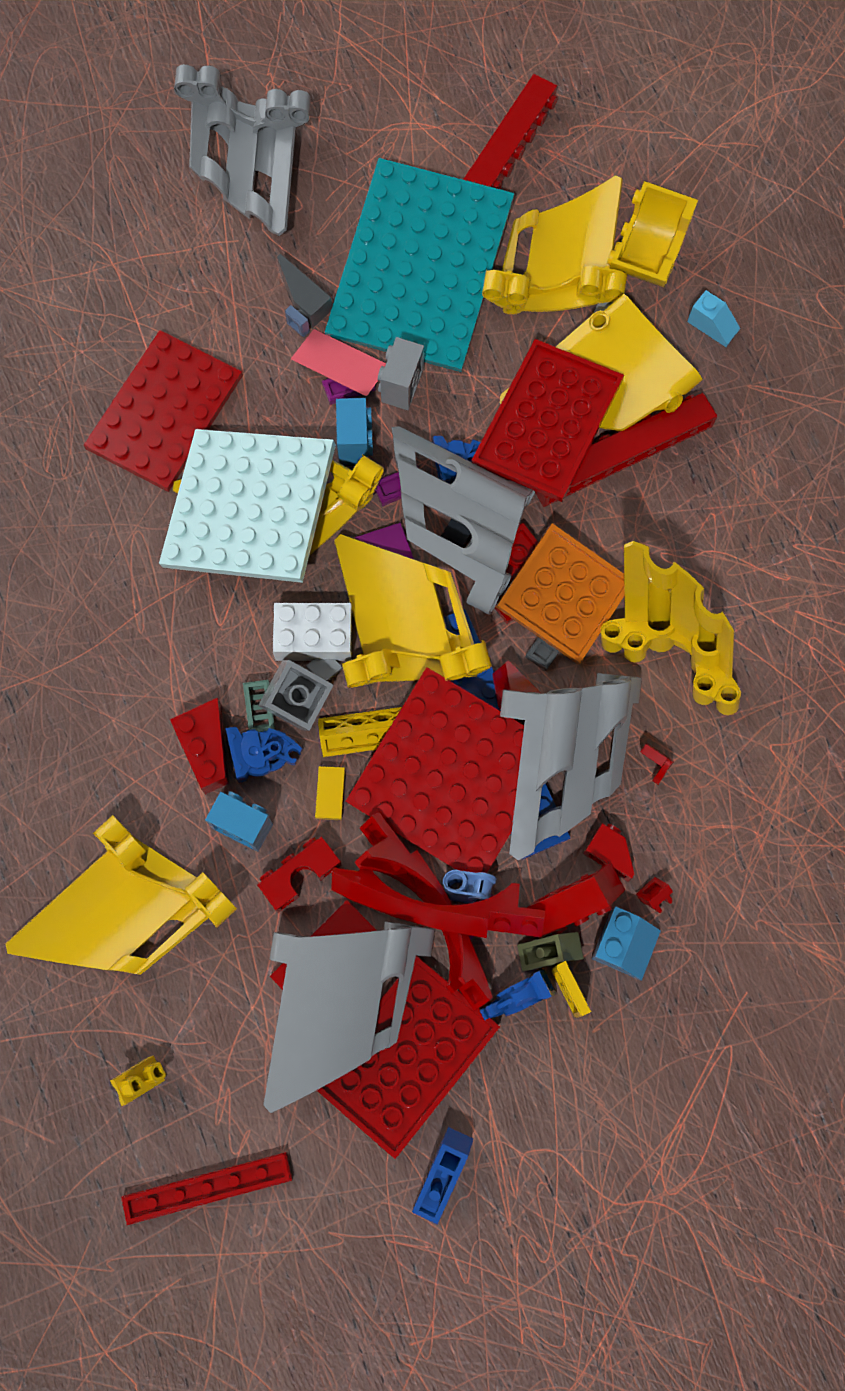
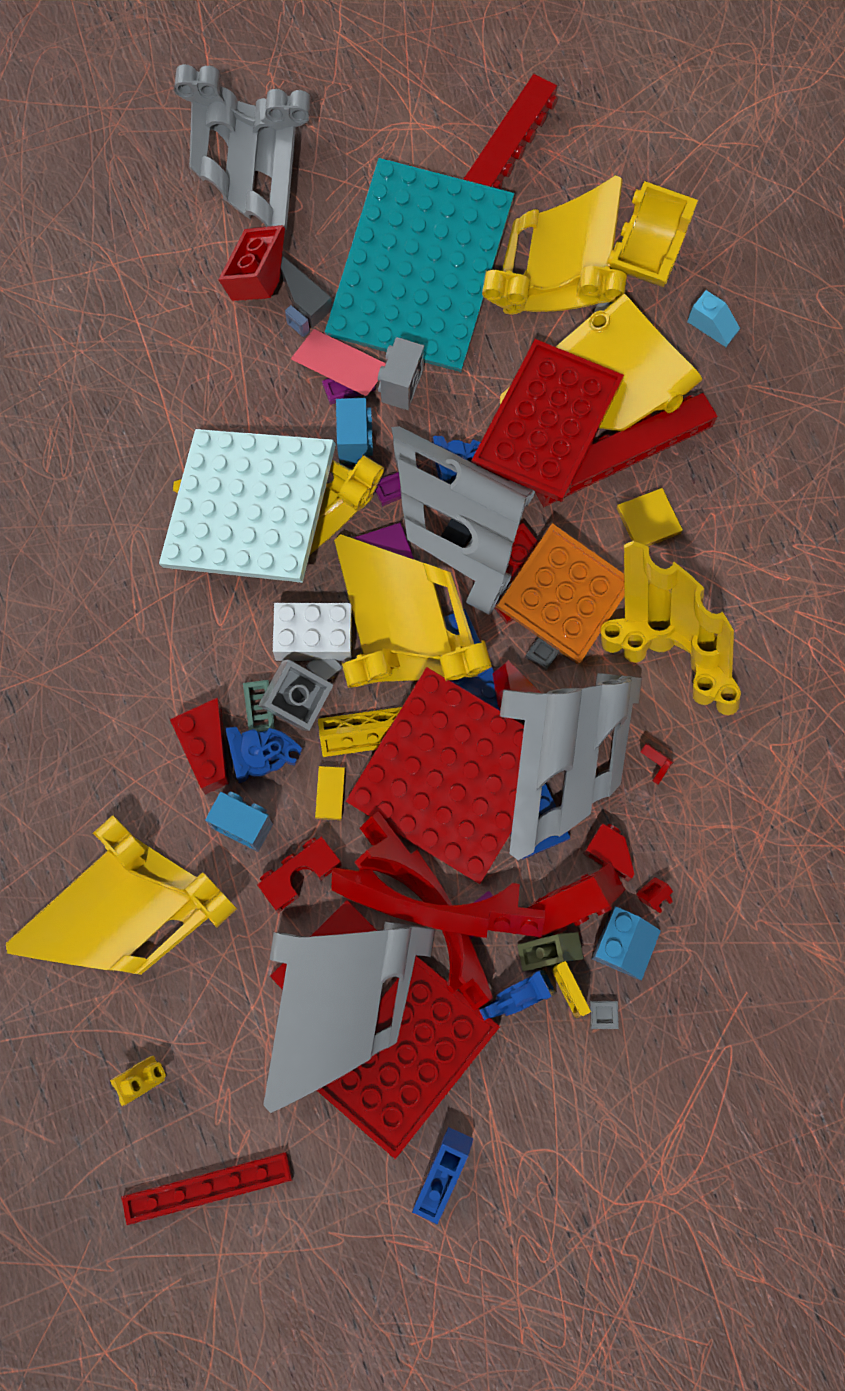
red plate [84,330,243,492] -> none
medium blue piece [443,870,496,903] -> none
none -> red slope [218,225,285,301]
none -> light grey tile [589,1001,619,1029]
none -> yellow tile [616,488,683,546]

